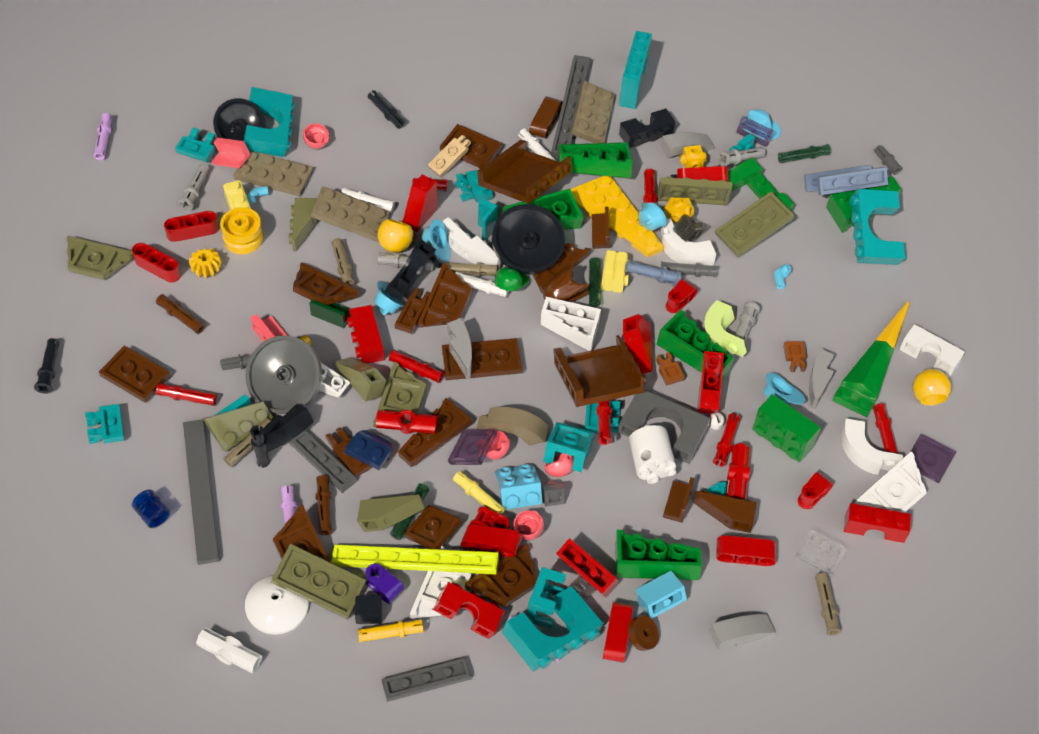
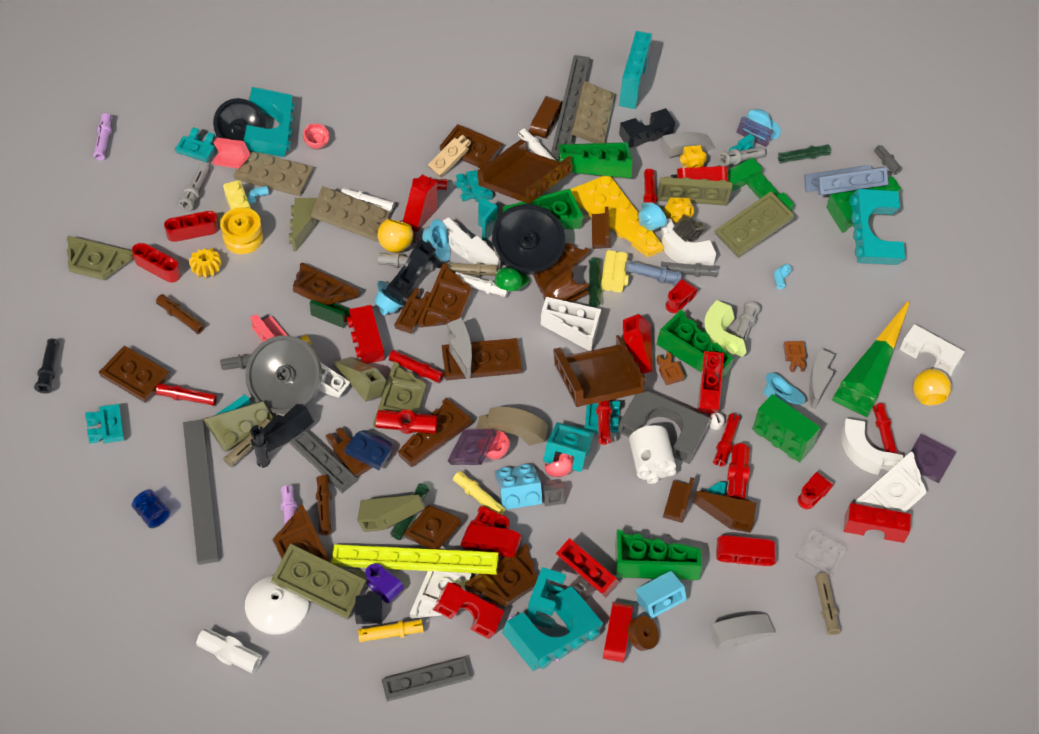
dark tan pin [331,238,355,286] -> none
black pin [367,90,405,129] -> none
coral hair [513,510,544,541] -> none

